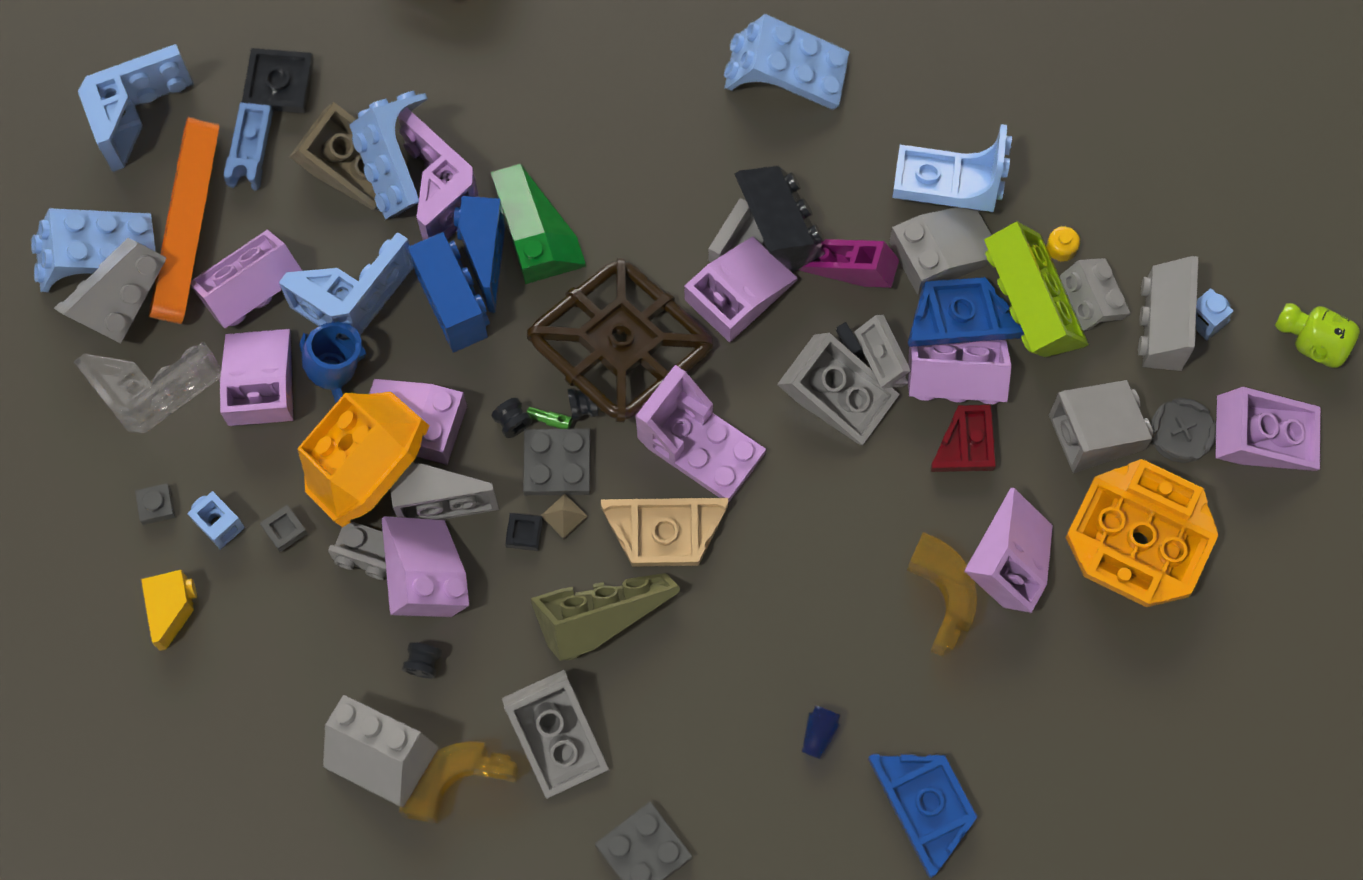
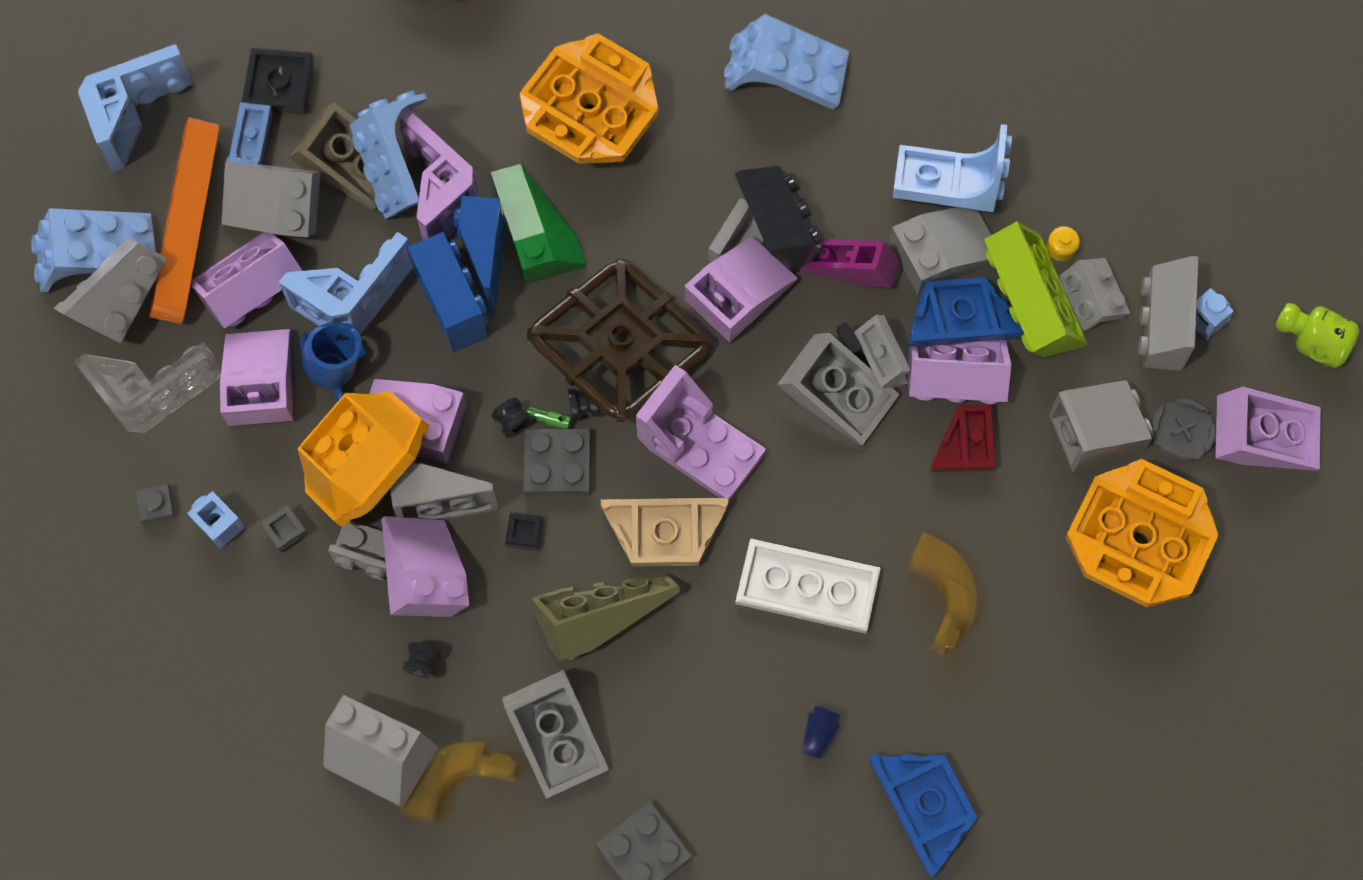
yellow slope [141,570,197,651] -> none
dark tan slope [541,494,587,539] -> none
lavender slope [964,488,1053,613] -> none
none -> light grey slope [222,161,320,238]
none -> light orange piece [519,33,658,164]
none -> white tile [735,538,880,634]

